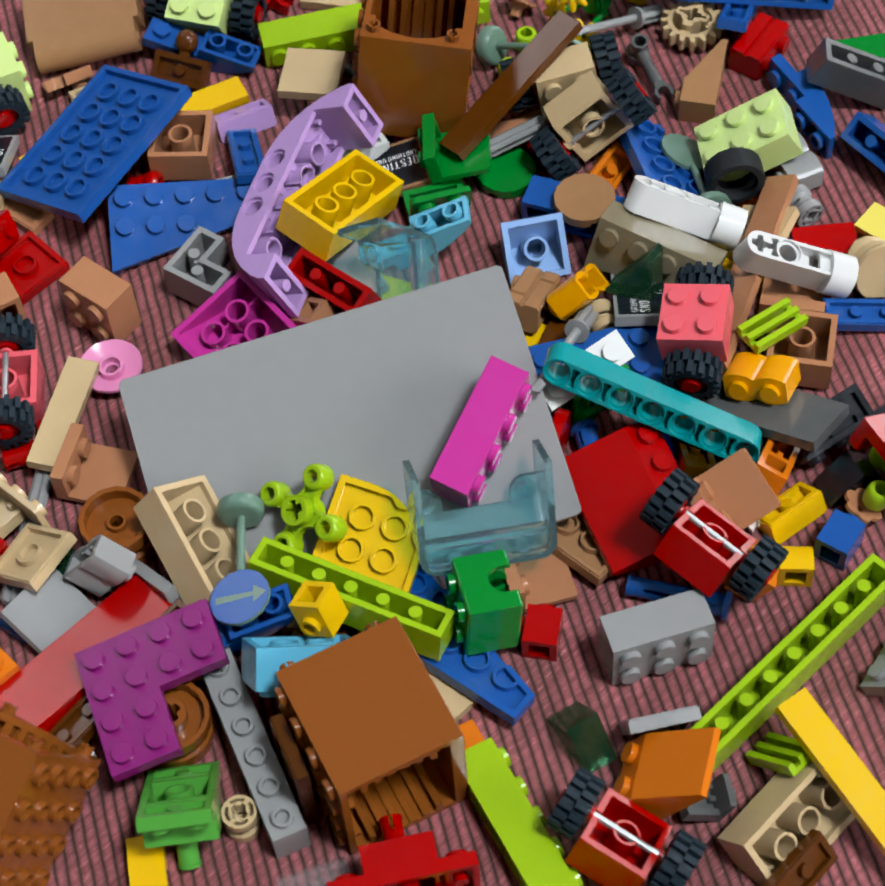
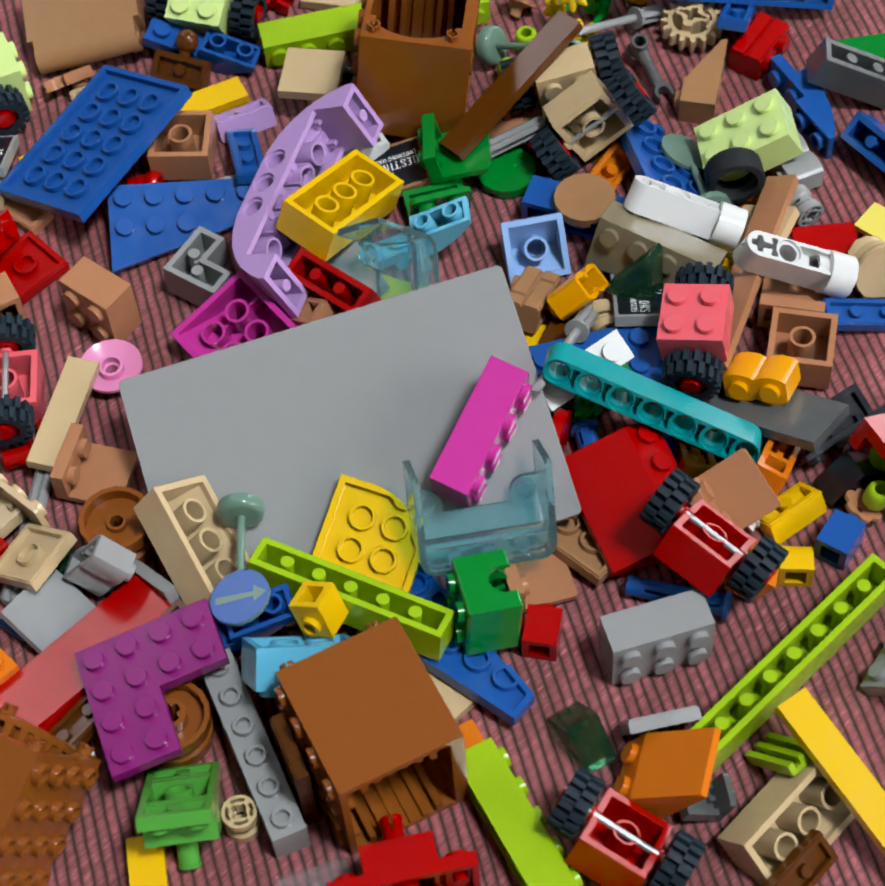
lime gear [260,463,347,551] -> none
lime tile [736,297,809,354] -> none

